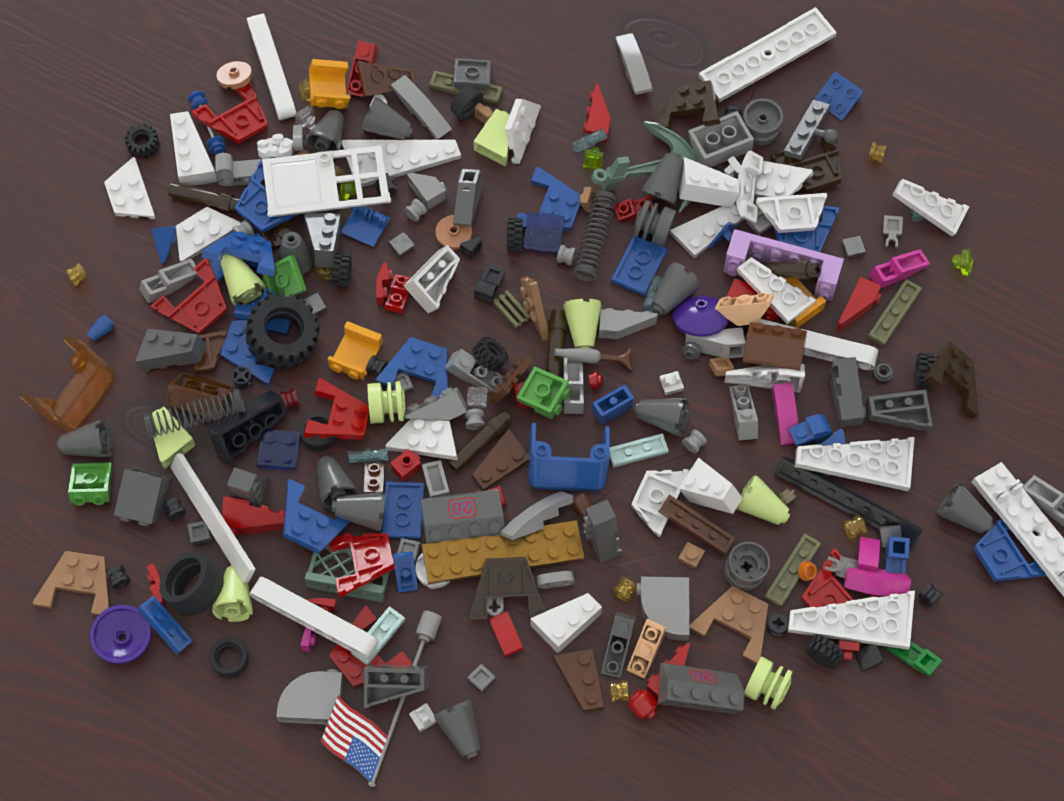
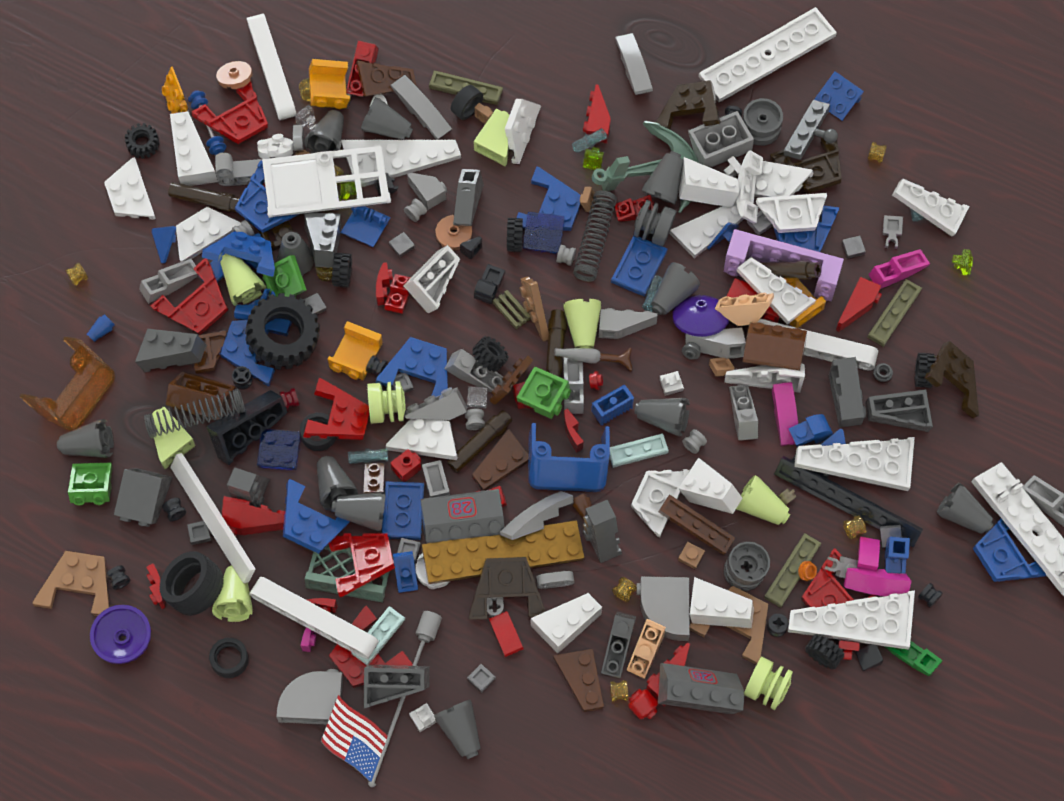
blue plate [137,595,193,655] -> none
dark grey tile [454,58,491,90] -> none
none -> light orange hinge [162,67,188,114]
none -> red slope [564,408,584,453]
none -> white wedge [690,577,754,628]

